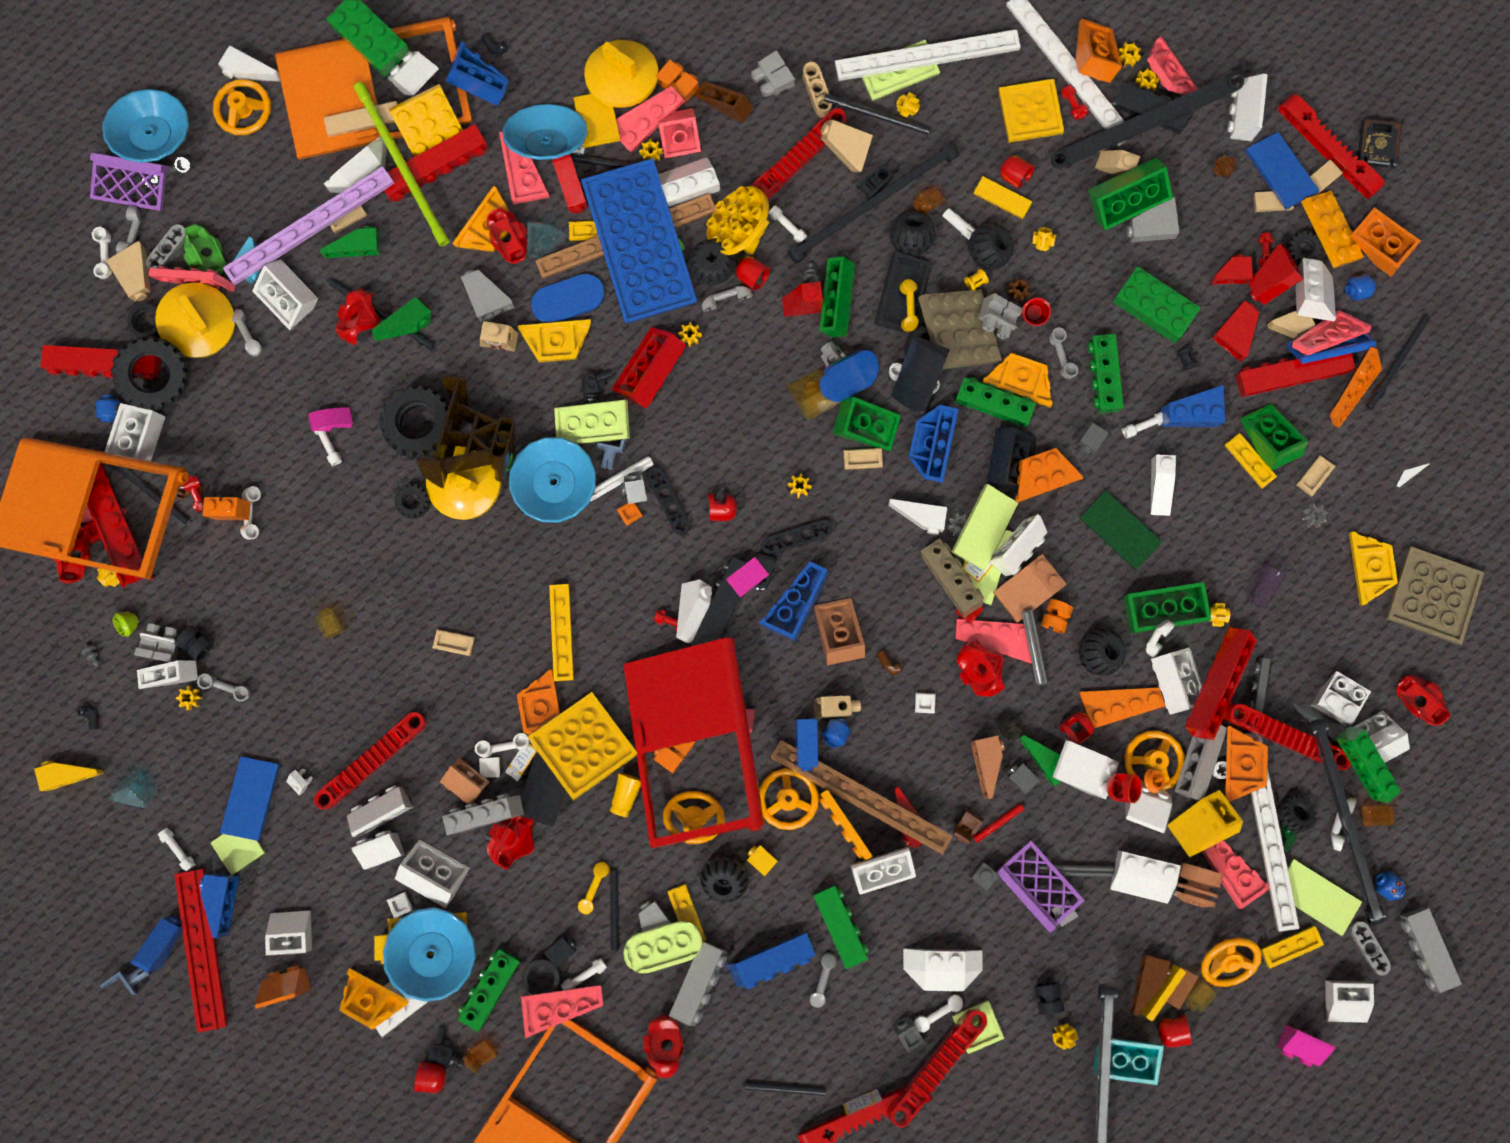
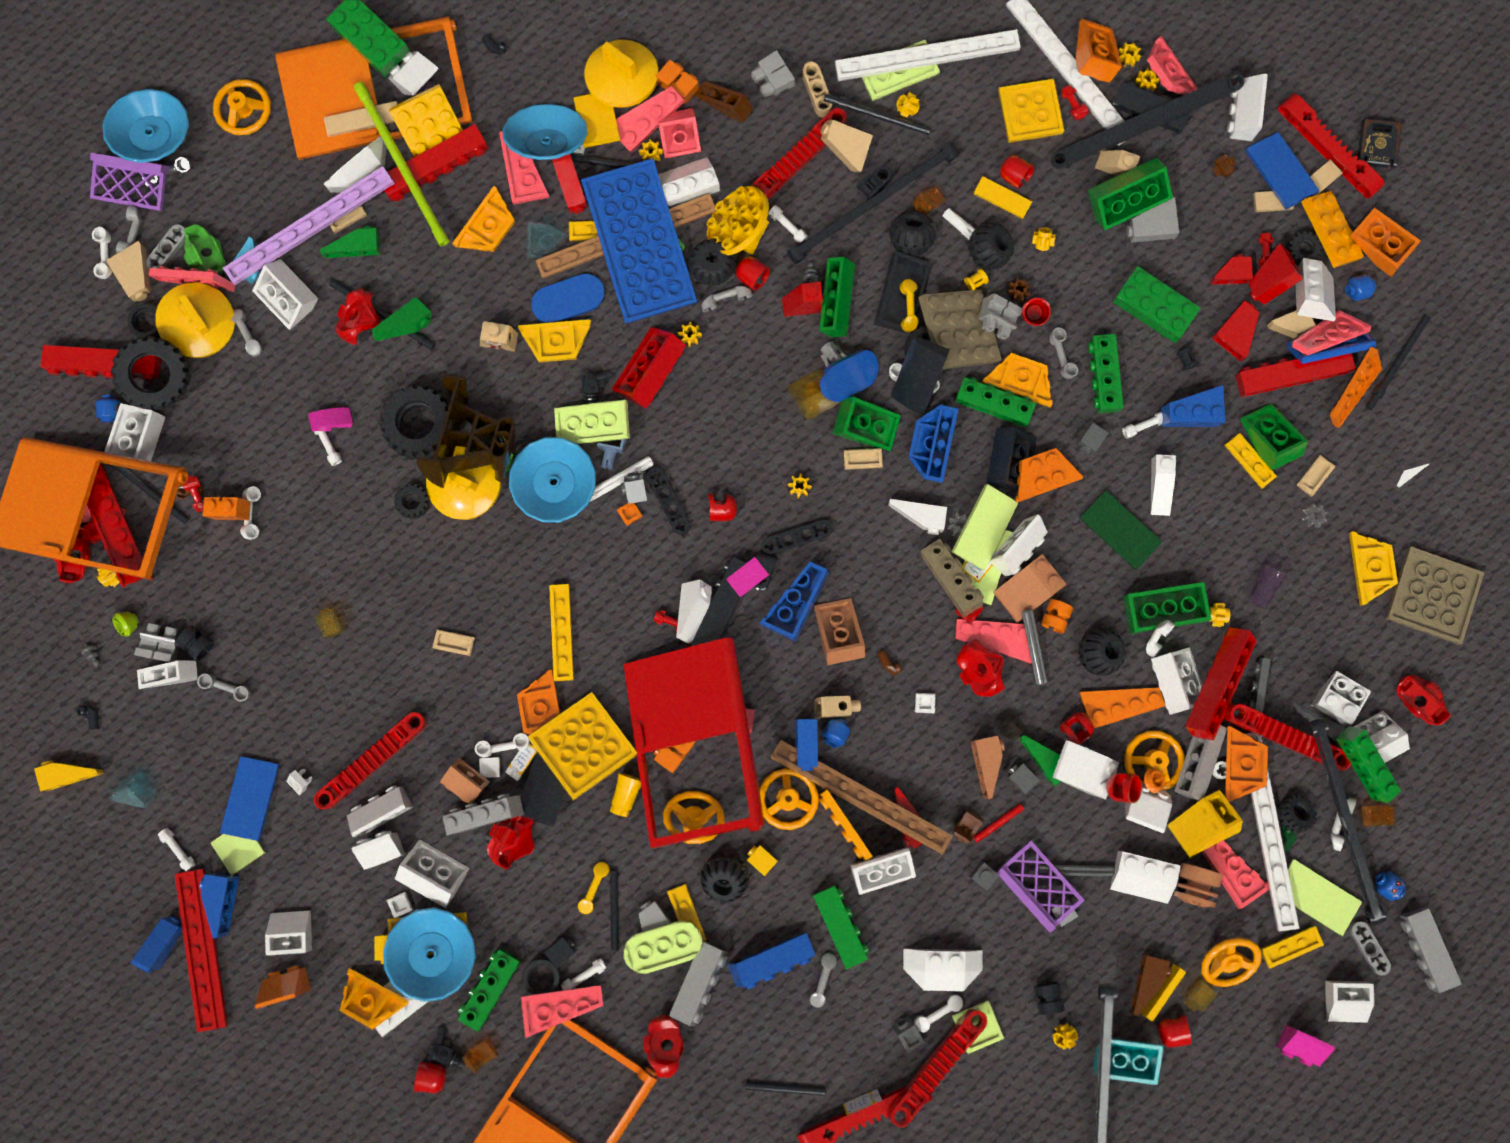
sand blue bracket [100,968,150,995] -> none
yellow gear [176,686,203,710] -> none
white slope [218,46,280,81] -> none
blue wedge [445,41,509,106] -> none
light grey slope [461,270,515,322] -> none
red piece [486,208,529,264] -> none
nougat sticker [1166,968,1198,1010] -> none

